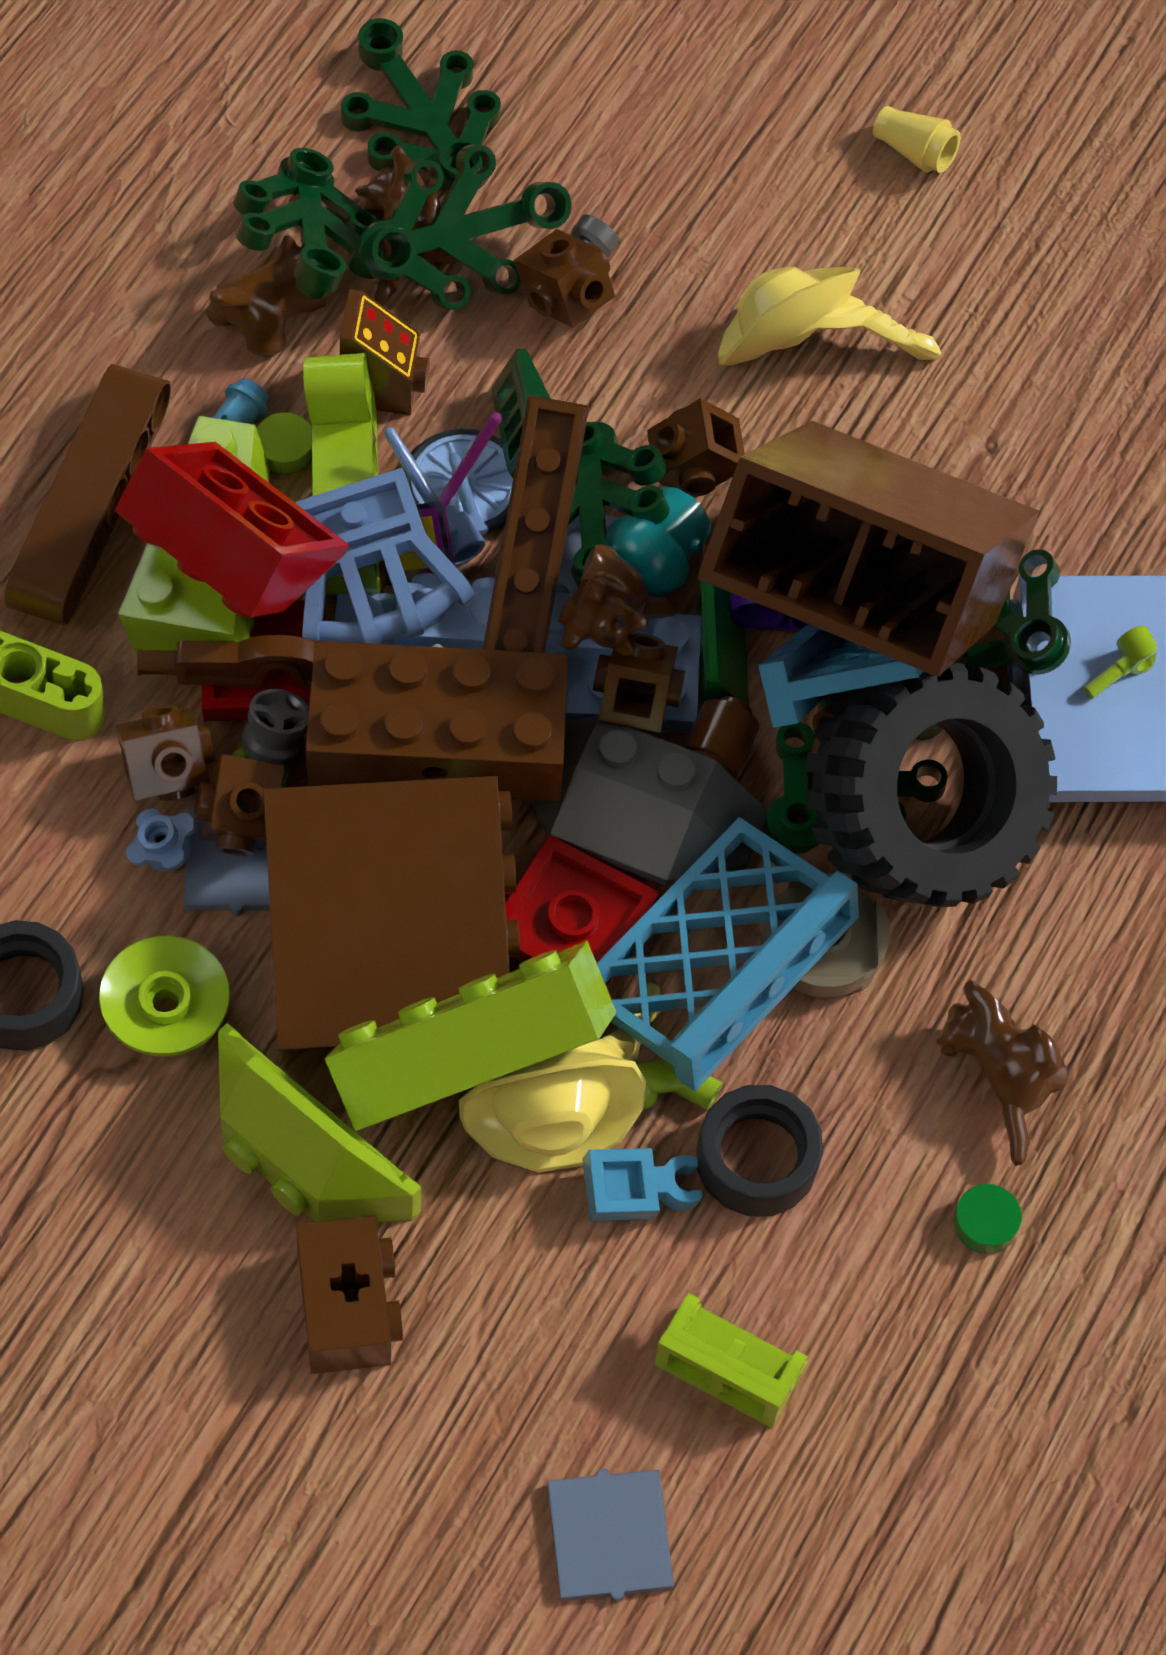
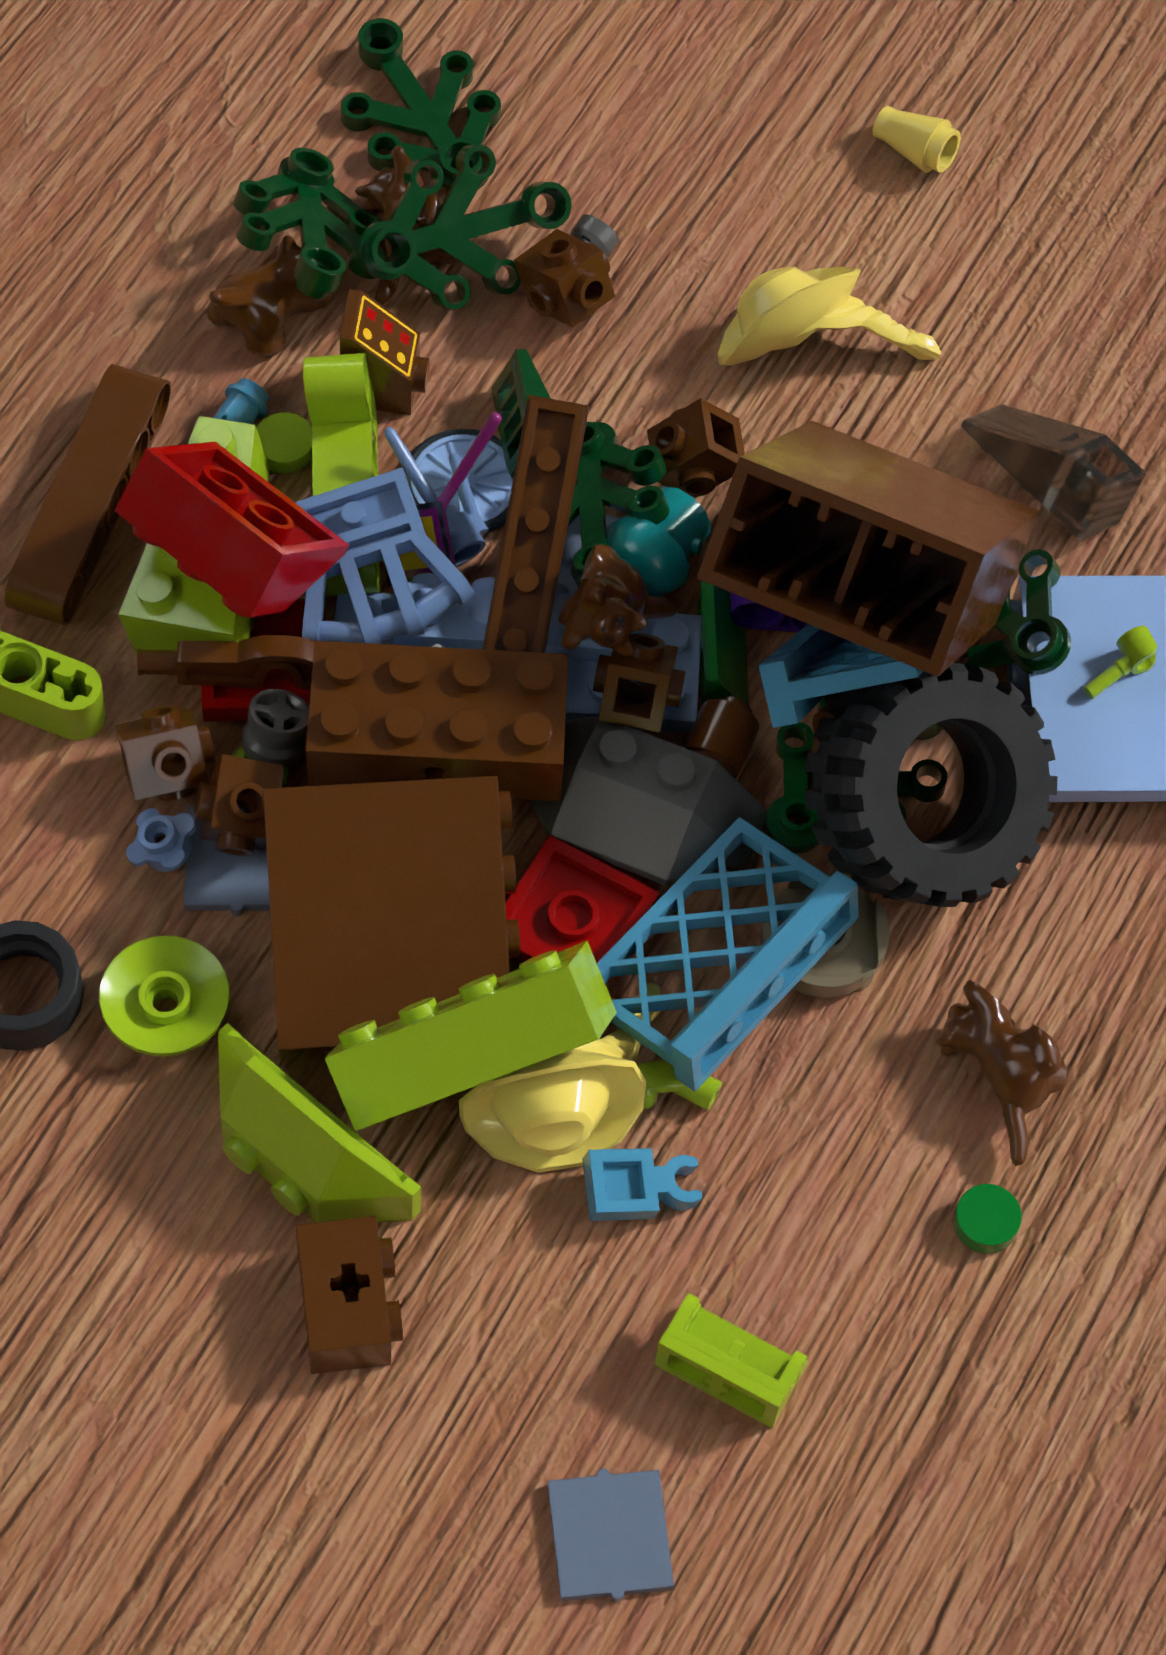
black tyre [696,1085,823,1216] -> none
none -> clear smoke slope [961,404,1147,541]

